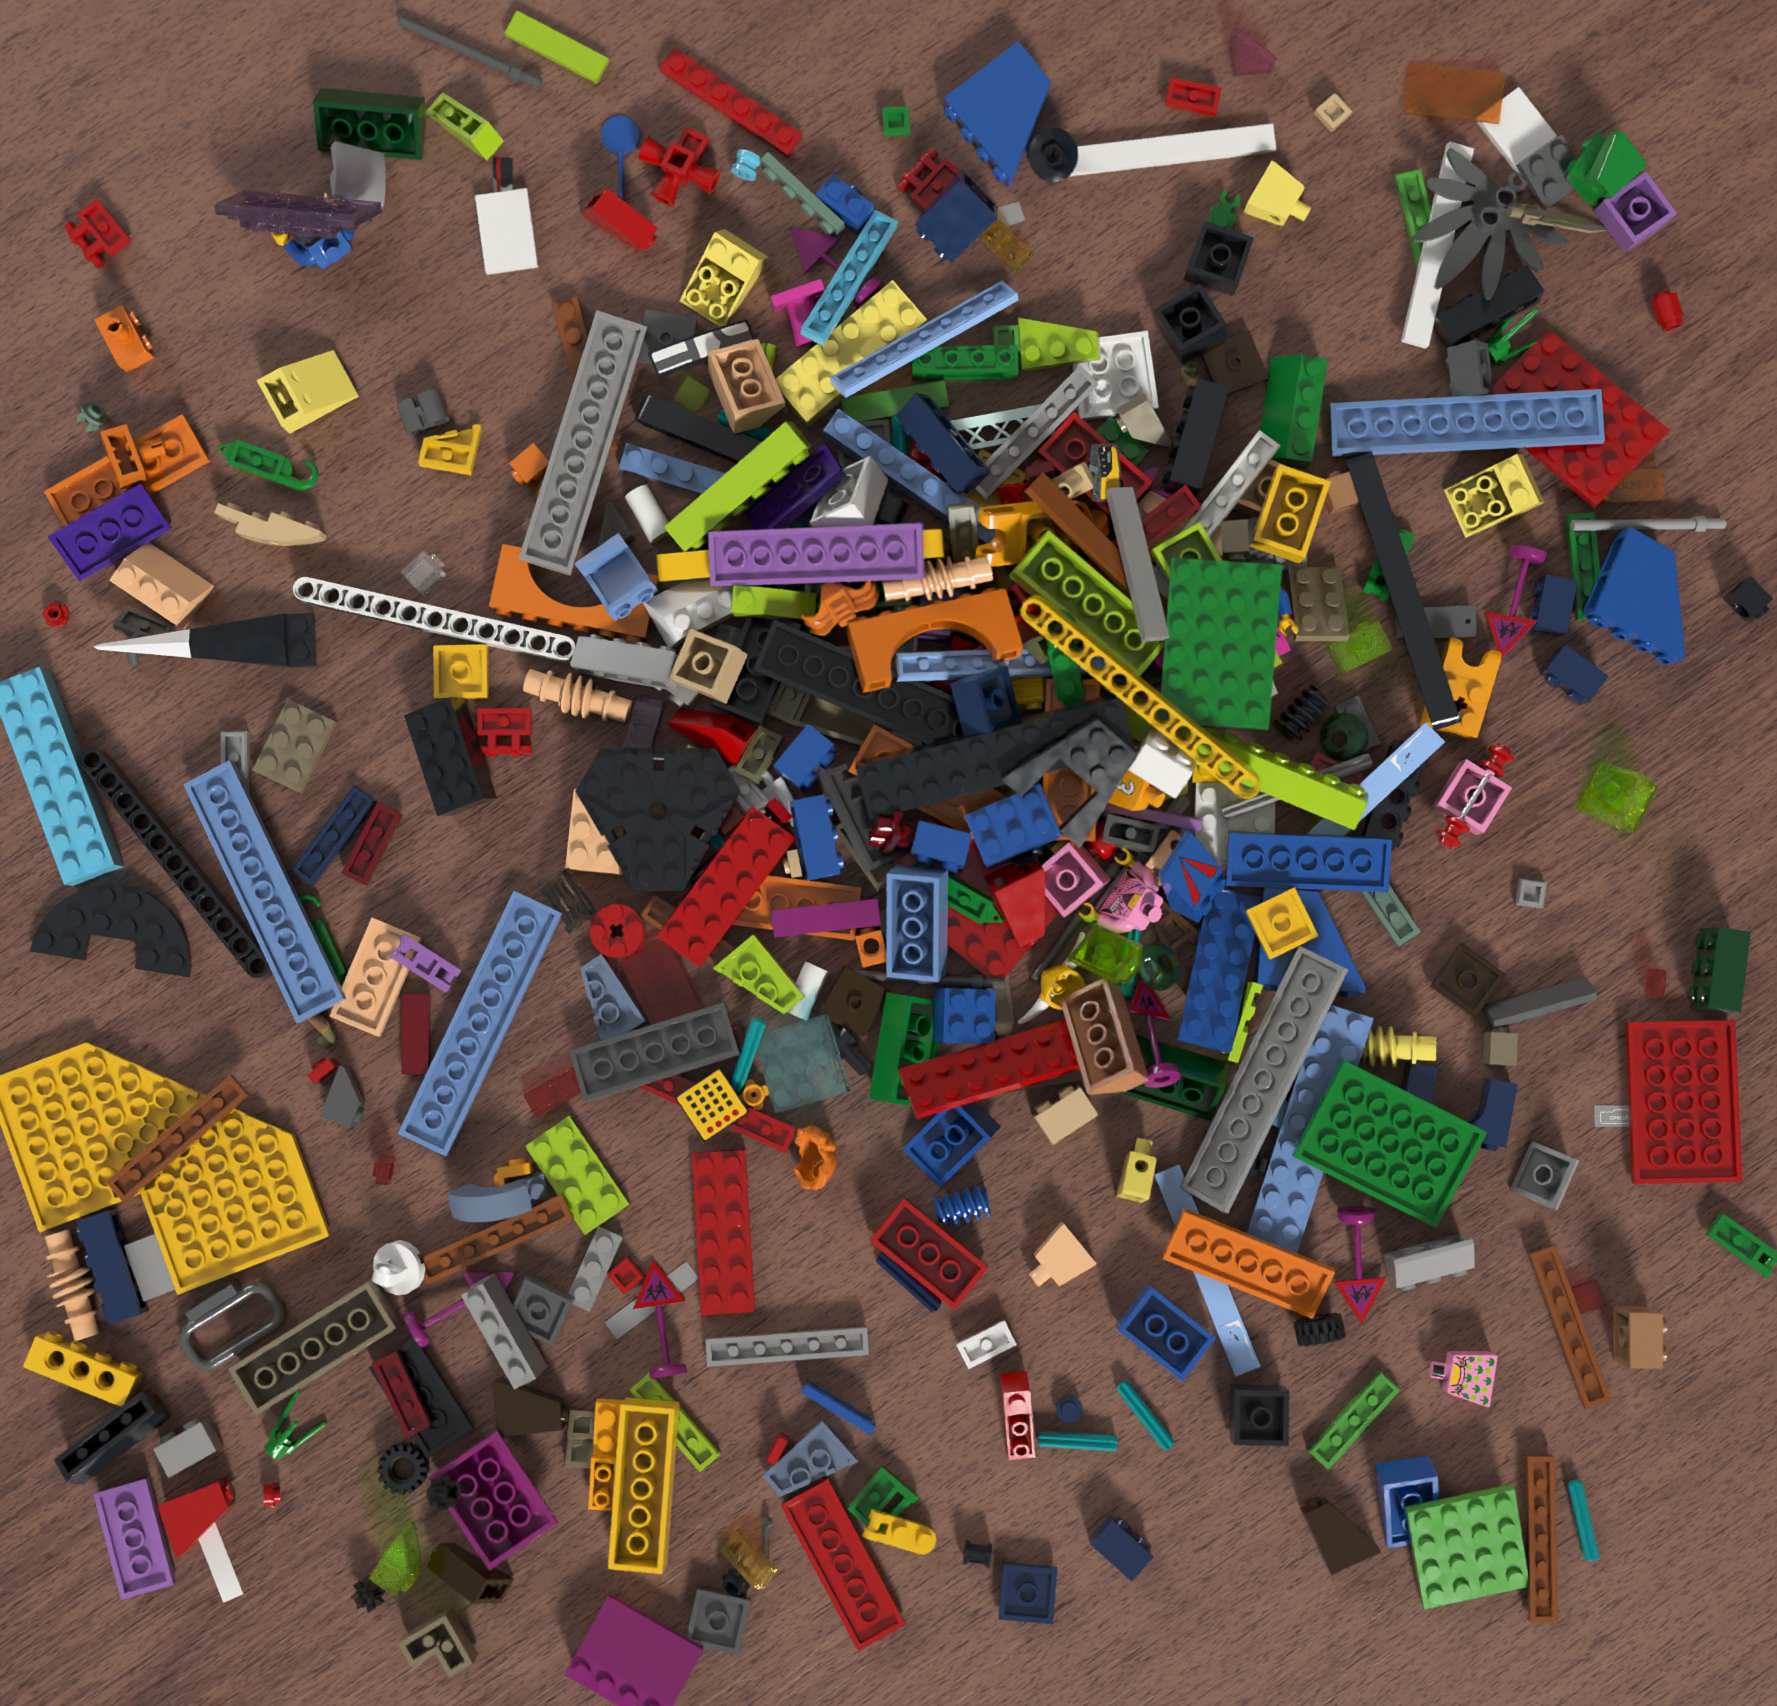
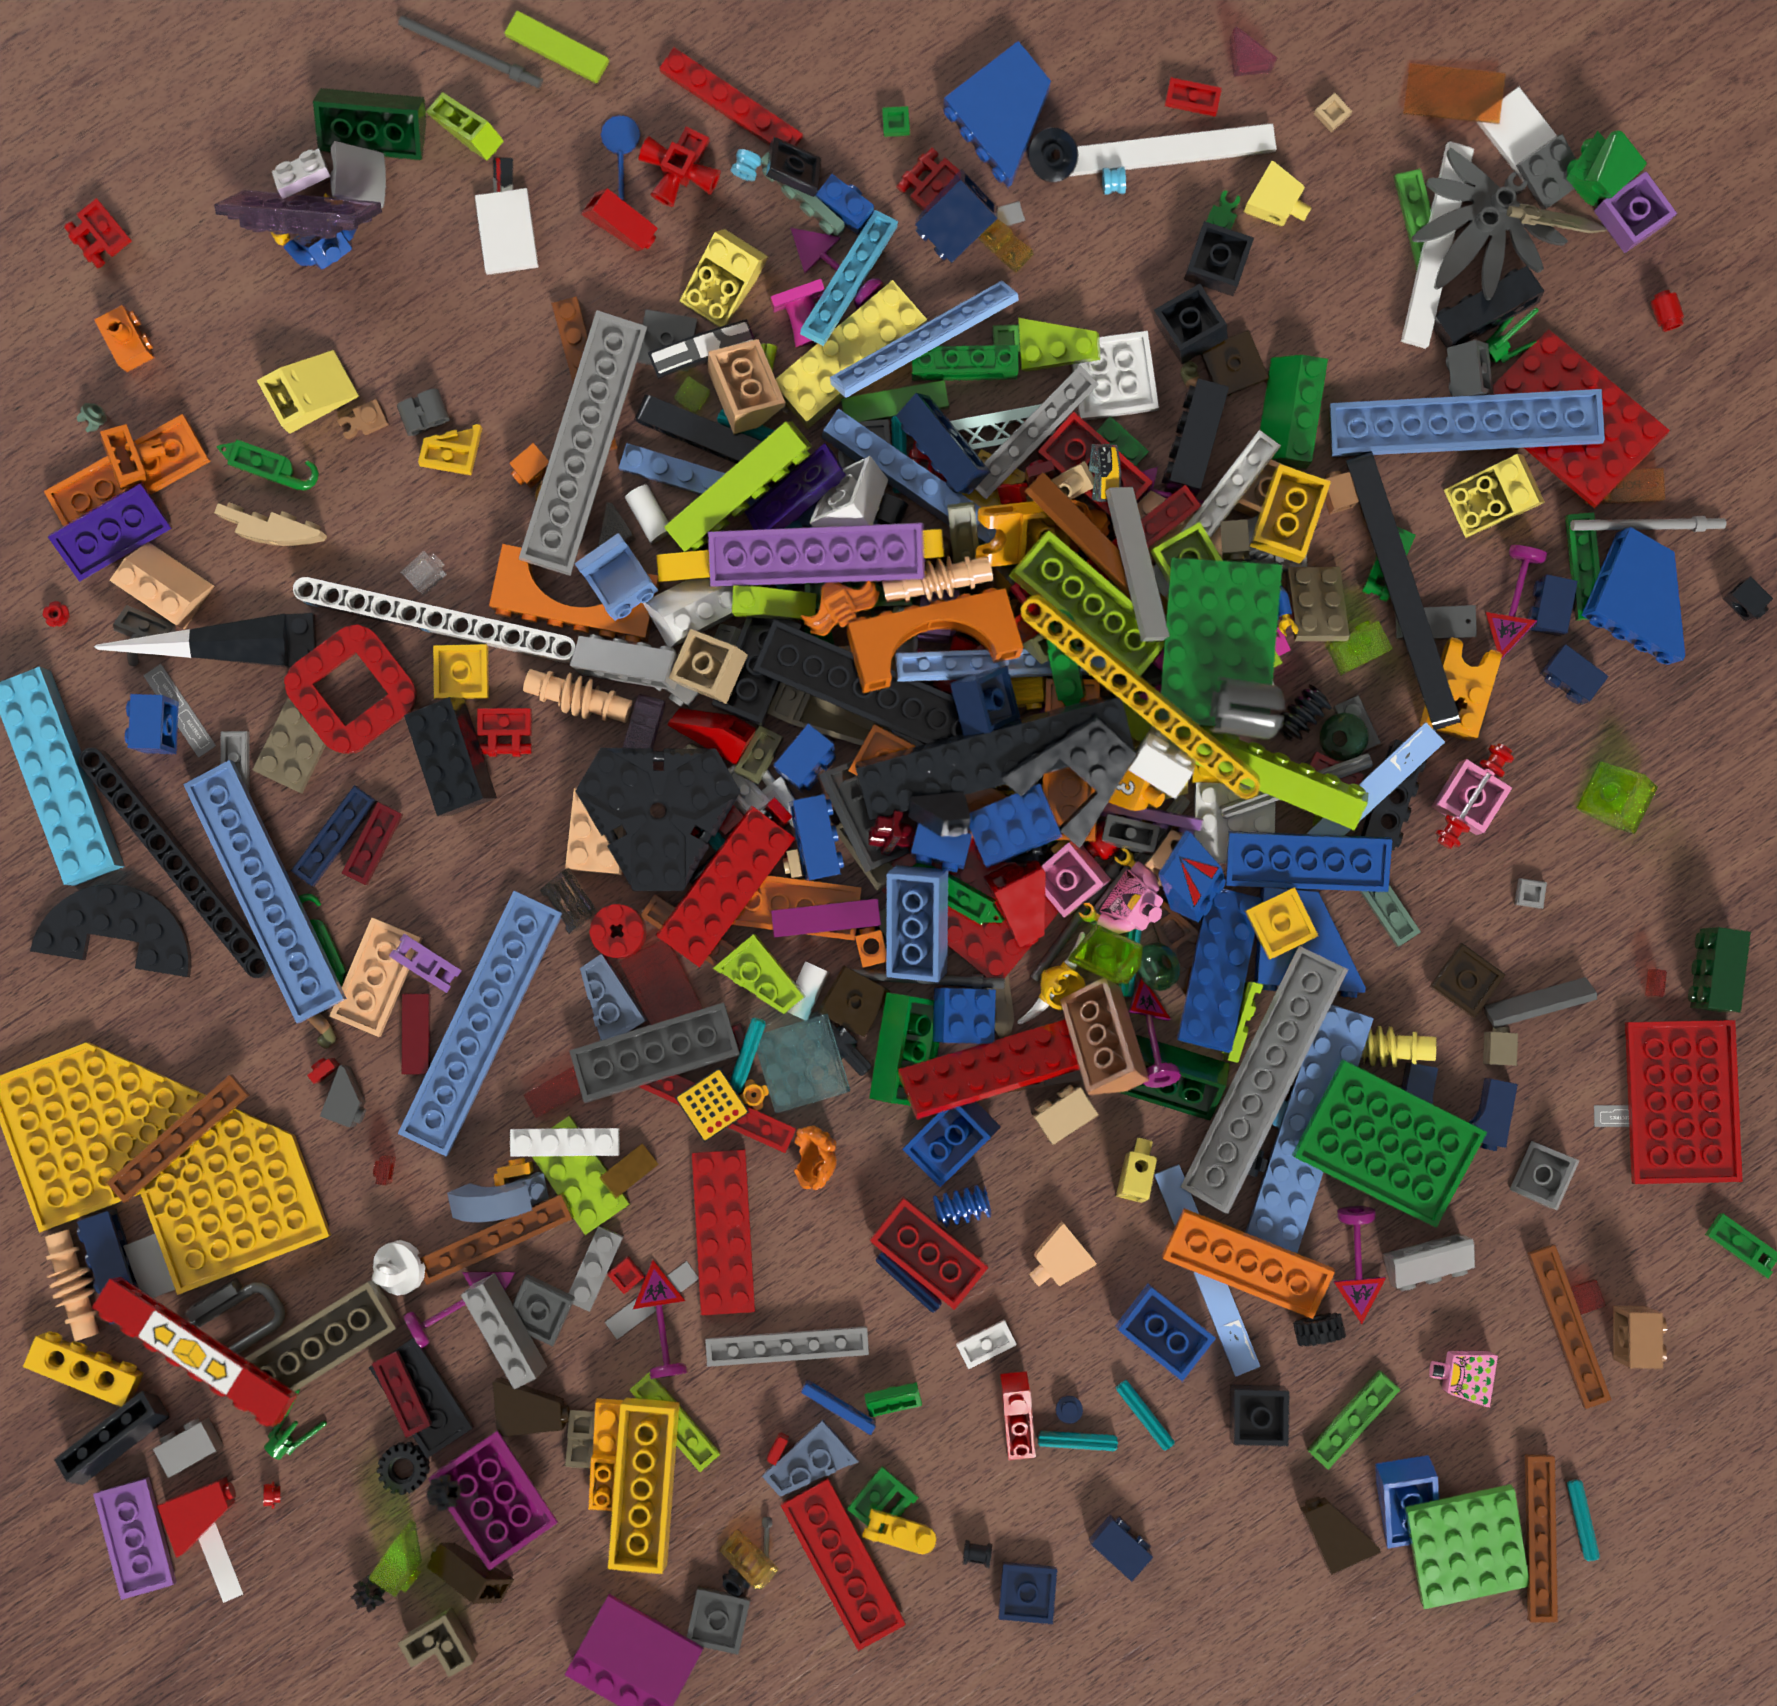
slope [1116,393,1172,447] -> none
none -> red brick [92,1277,298,1426]
none -> blue brick [125,694,179,754]
none -> light grey sticker [143,664,216,758]
none -> white plate [272,149,330,199]
none -> red plate [284,624,417,754]
none -> medium nougat plate [337,399,389,439]
none -> white plate [510,1128,619,1157]
none -> pearl gold tile [599,1144,659,1199]
none -> black tile [766,137,821,197]
none -> green plate [864,1382,922,1417]
none -> black slope [908,791,971,837]
none -> medium azure wheel [1102,167,1126,195]
none -> dark grey cylinder [1210,677,1285,739]

